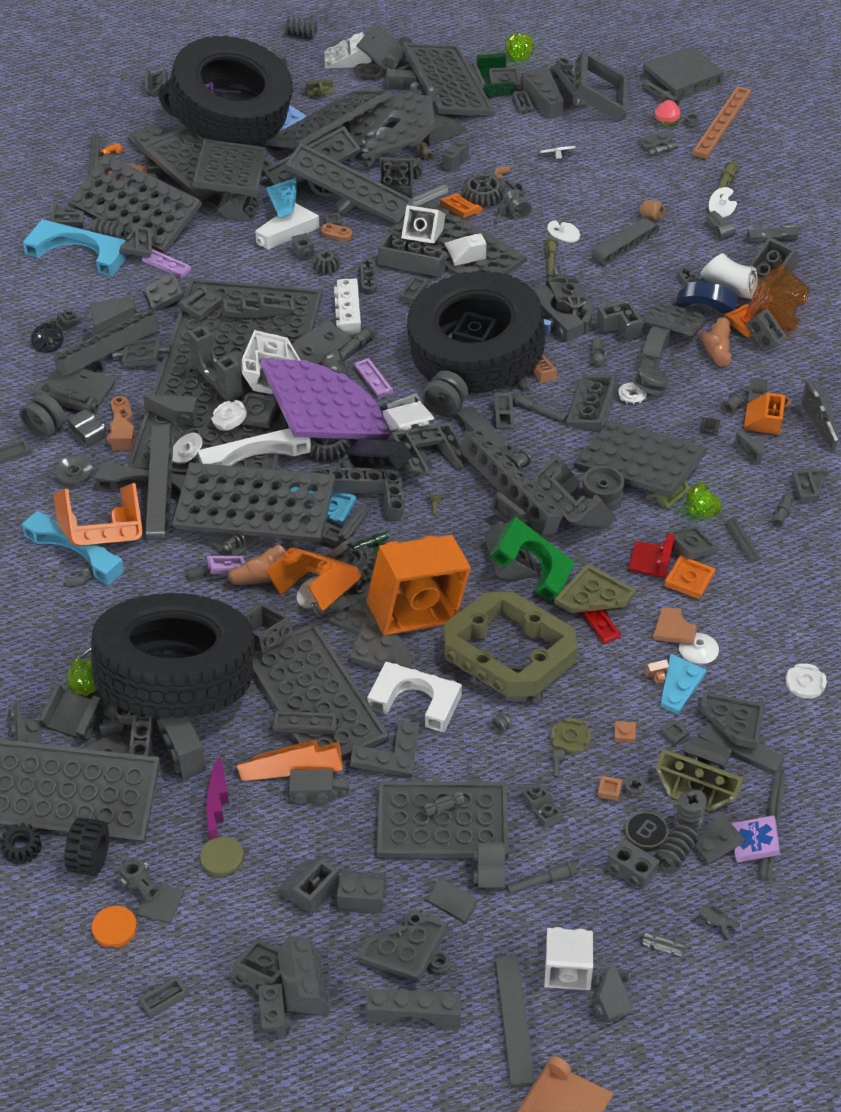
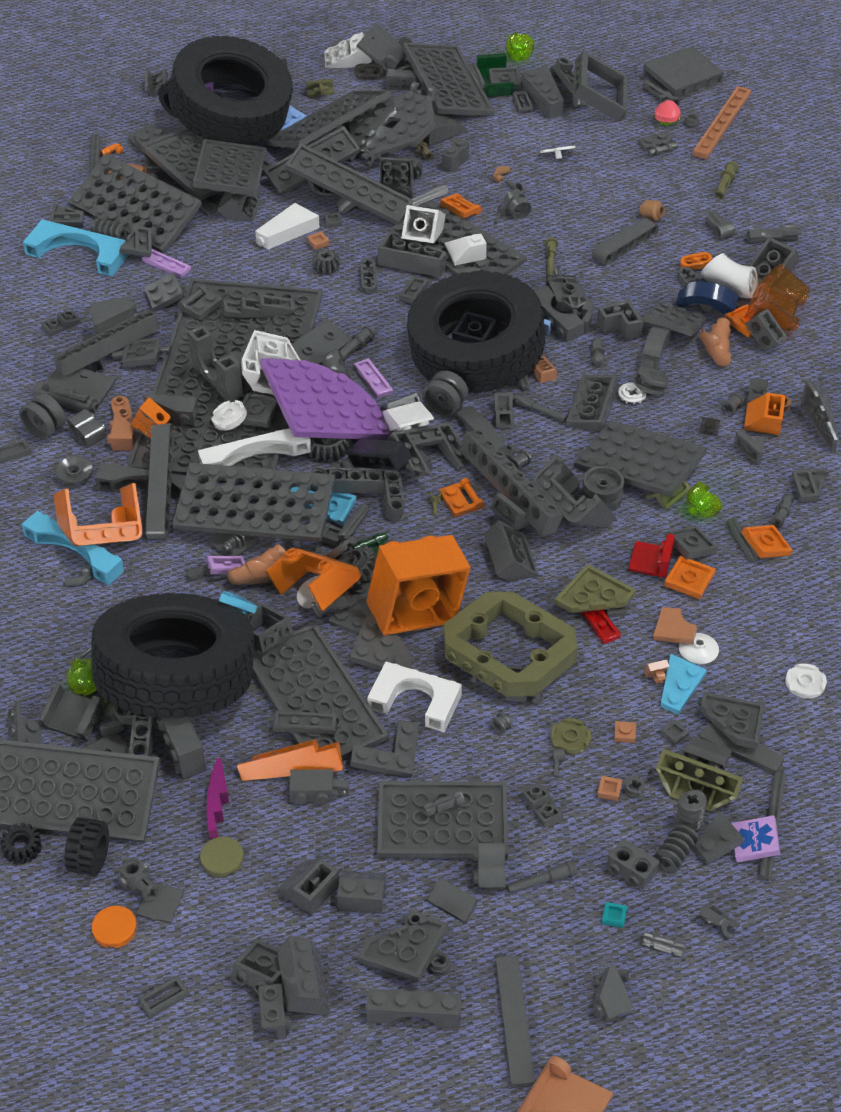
black wheel [31,323,64,353] -> none
white dish [173,433,202,464] -> none
medium azure wing [266,178,298,217] -> none
dark grey piece [285,17,317,39] -> none
dark grey brick [291,233,314,260] -> none
nougat plate [321,223,352,242] -> none
white brick [334,279,361,336] -> none
dark grey gear [462,173,505,208] -> none
green arch [489,517,575,602] -> none
white slope [544,927,593,990] -> none
white piece [547,221,580,243] -> none
black tile [625,811,668,851] -> none
white piece [709,187,737,218] -> none
none -> orange torso [130,397,175,439]
none -> medium azure wing [219,590,258,615]
none -> nougat plate [307,231,330,250]
none -> orange plate [439,478,485,518]
none -> teal tile [601,902,627,928]
none -> orange plate [680,252,712,270]
none -> orange plate [741,525,793,558]

